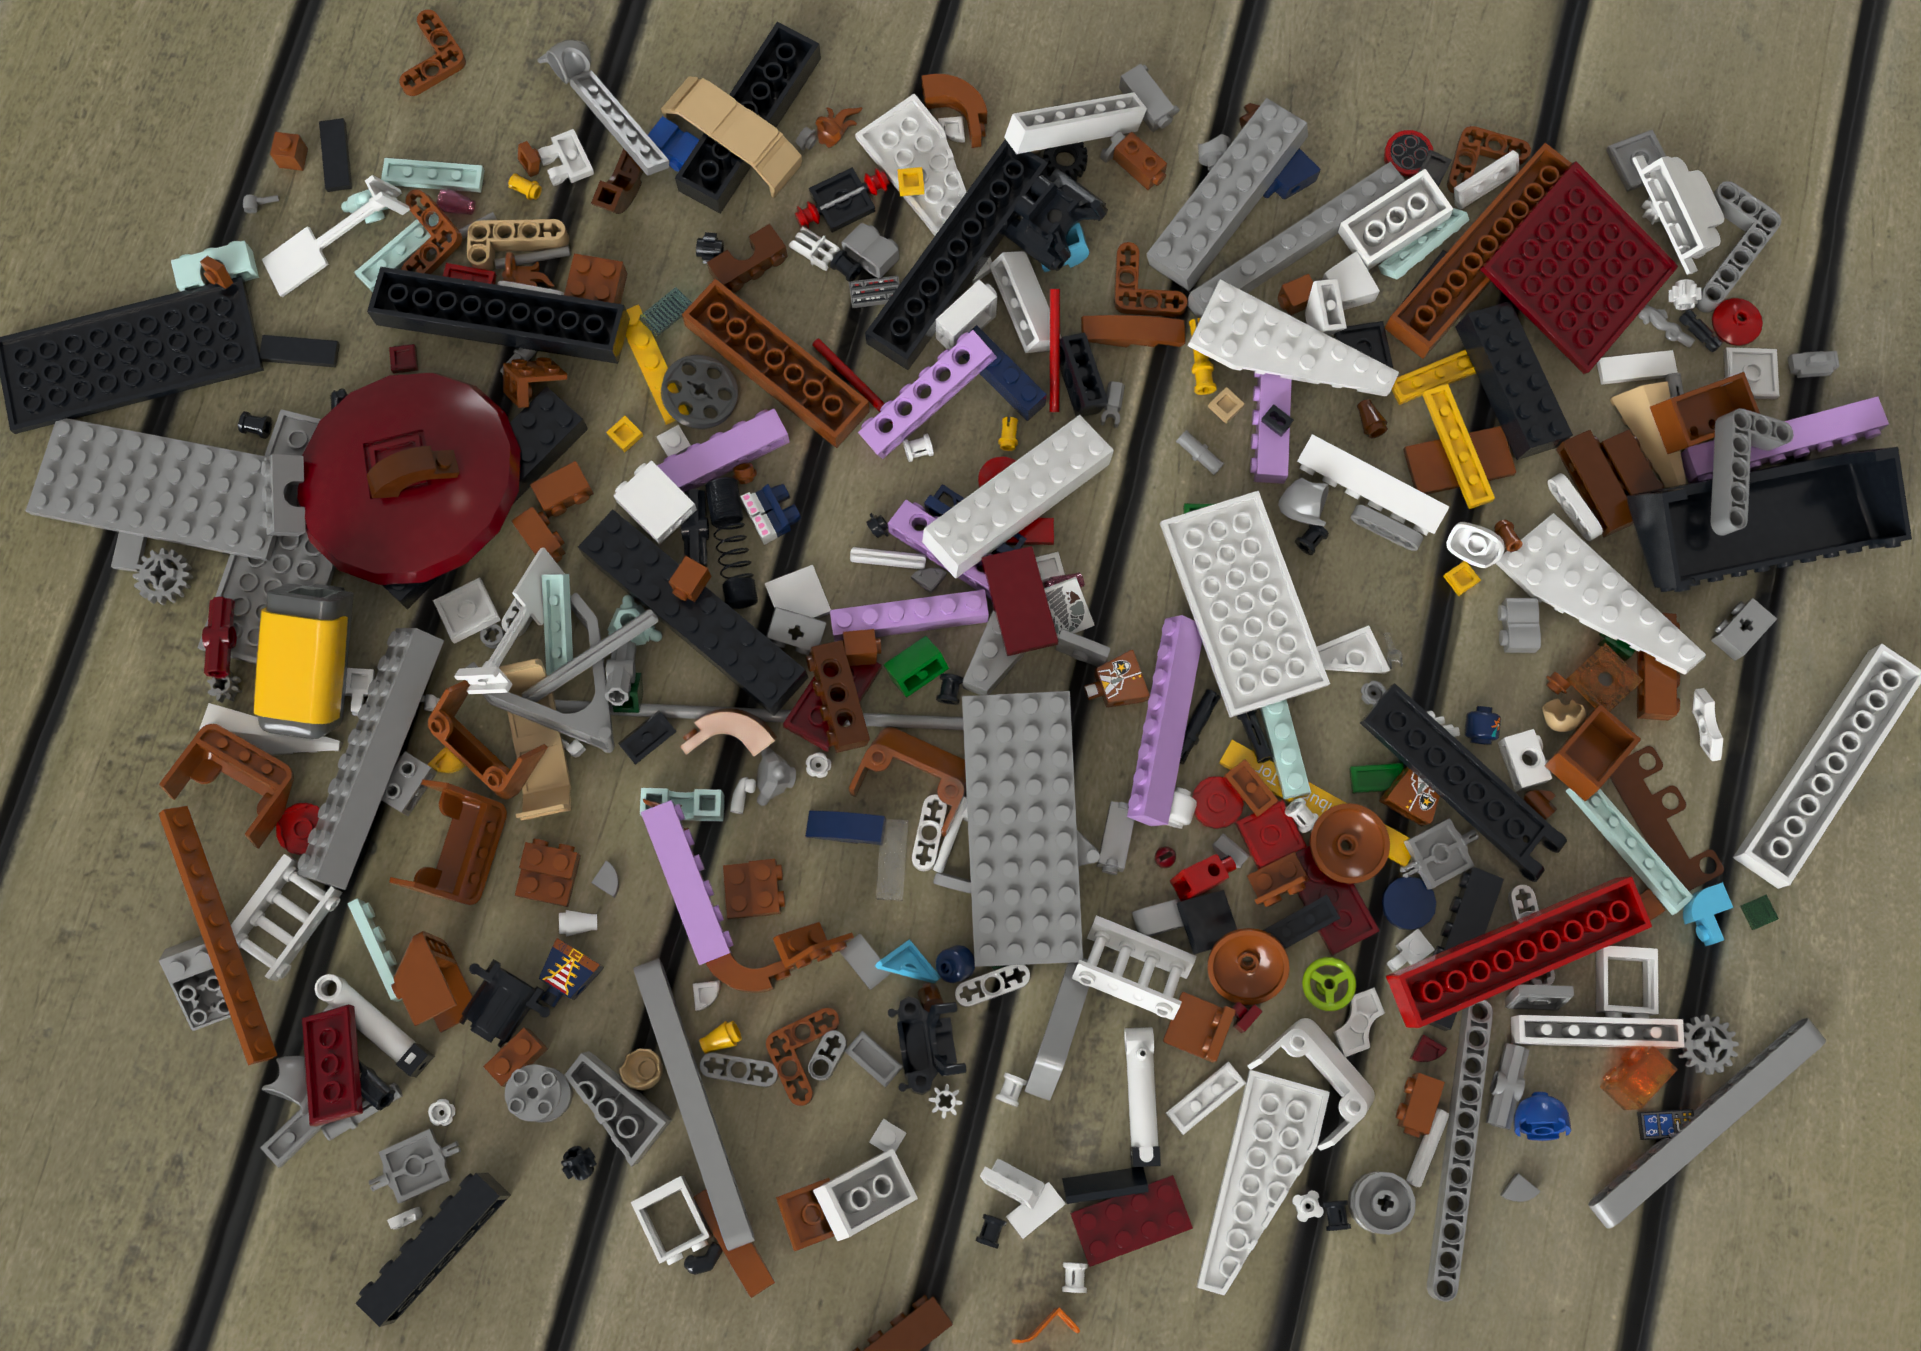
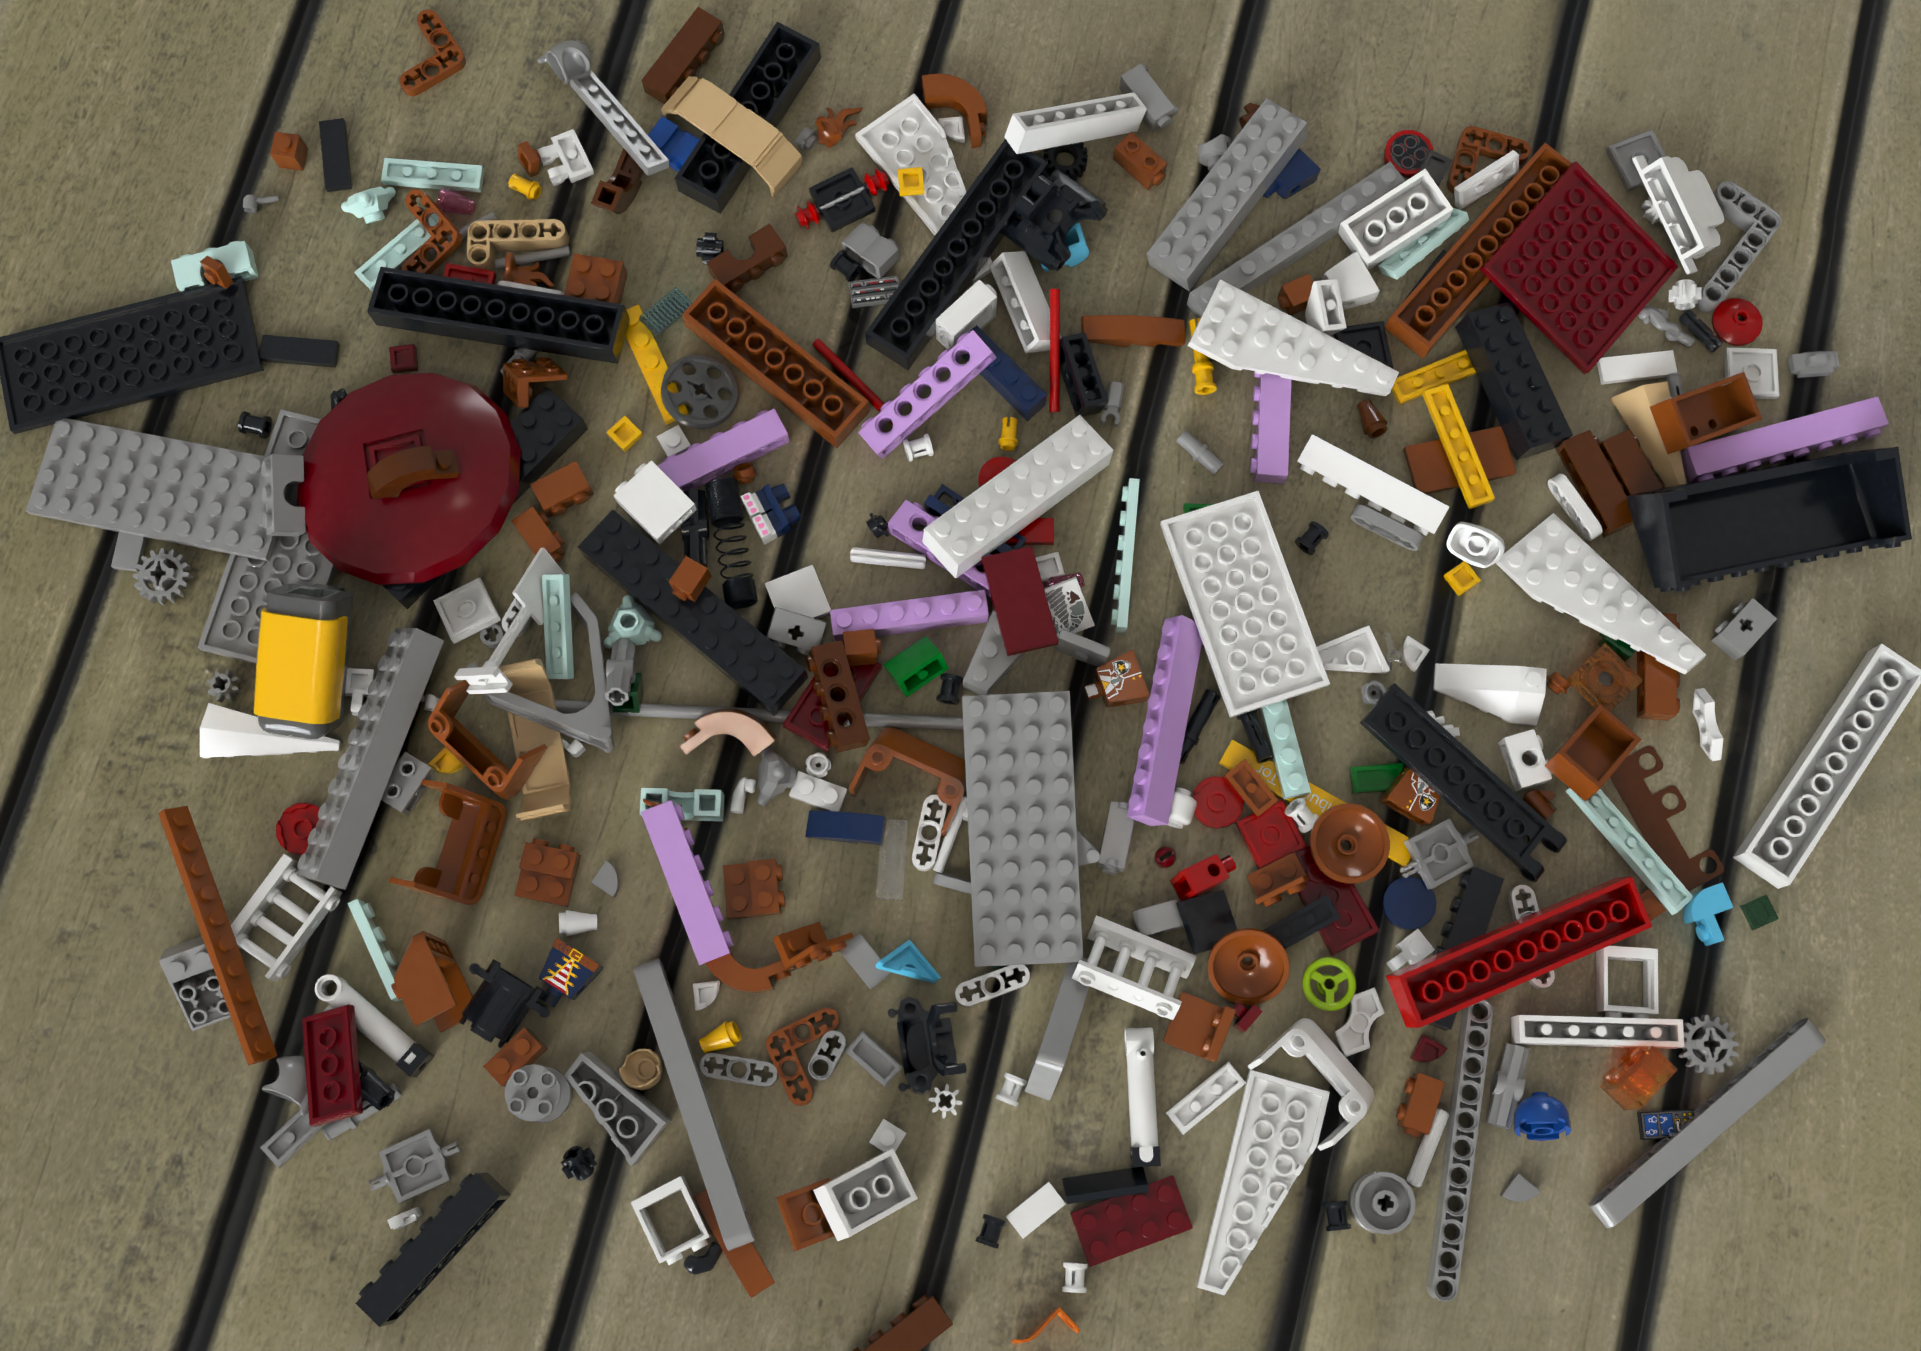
dark orange windscreen [159,724,294,849] -> none
dark red piece [202,596,237,678] -> none
white piece [262,175,410,297] -> none
white plate [428,1099,456,1126] -> none
light grey axle [522,609,658,702] -> none
black plate [618,710,677,765] -> none
white arm [788,226,841,271] -> none
light grey tile [911,568,947,594] -> none
reddish brown piece [918,982,944,1015] -> none
dark blue head [936,945,975,983] -> none
white bracket [980,1159,1045,1209] -> none
light grey tile [1100,131,1125,163] -> none
dark orange beam [1114,242,1187,317] -> none
tan tile [1208,387,1245,424] -> none
light grey piece [1212,833,1250,868] -> none
black piece [1261,405,1294,437] -> none
light grey piece [1278,478,1329,527] -> none
white plate [1292,1190,1324,1222] -> none
dark blue head [1465,706,1501,745] -> none
dark orange pin [1494,520,1523,552] -> none
light grey brick [1497,598,1541,653] -> none
light grey plate [1505,985,1574,1010] -> none
tan hair [1542,698,1586,732] -> none
light grey beam [1711,408,1794,536] -> none
none -> reddish brown brick [641,7,724,104]
none -> white plate [789,771,848,812]
none -> light aqua plate [1111,478,1140,634]
none -> white tile [1402,636,1430,672]
none -> white wedge [1433,663,1547,726]

